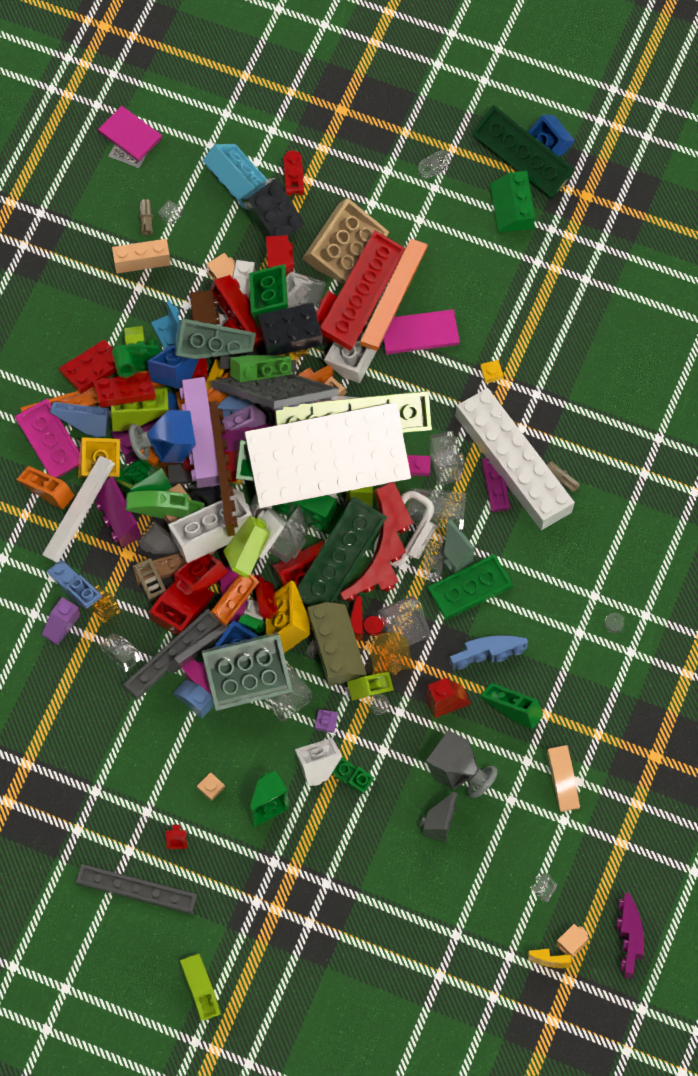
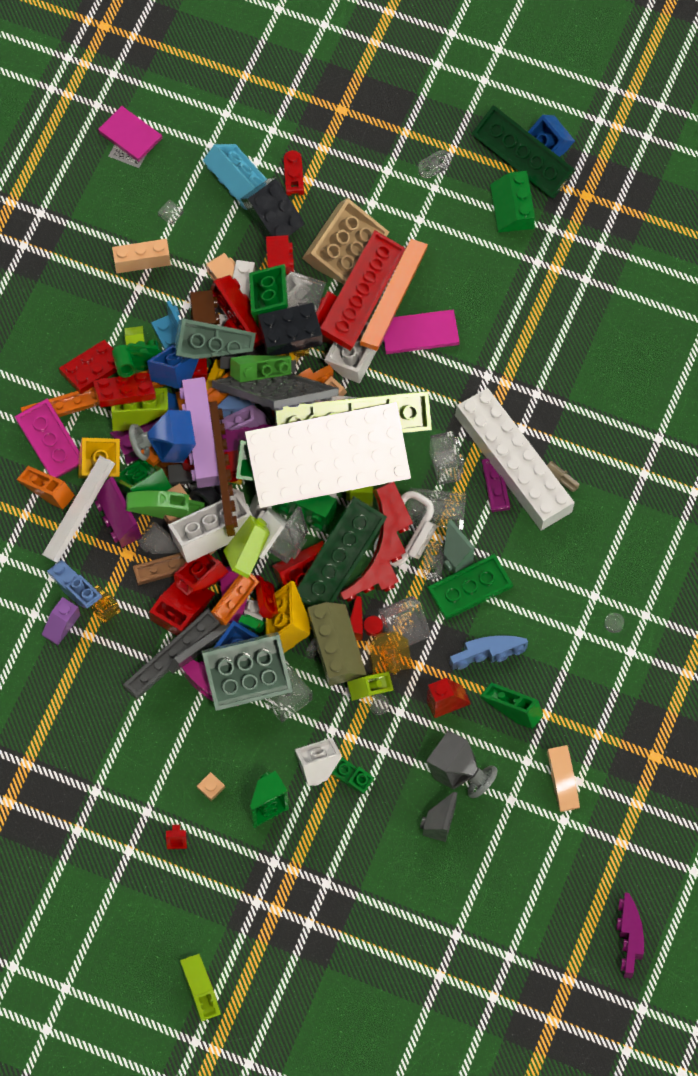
medium blue slope [50,402,110,438] -> none
dark grey tile [76,864,198,915] -> none
clear slope [99,633,140,672] -> none
dark tan slope [133,558,166,603] -> none
dark tan axle [139,199,153,235] -> none
medium blue slope [173,680,214,719] -> none
medium lavender tile [315,709,338,733] -> none
dark pink plate [407,455,431,476] -> none
yellow plate [480,360,504,384] -> none
yellow slope [528,949,572,968] -> none
clear tile [530,873,557,902] -> none
light nougat brick [556,924,589,959] -> none

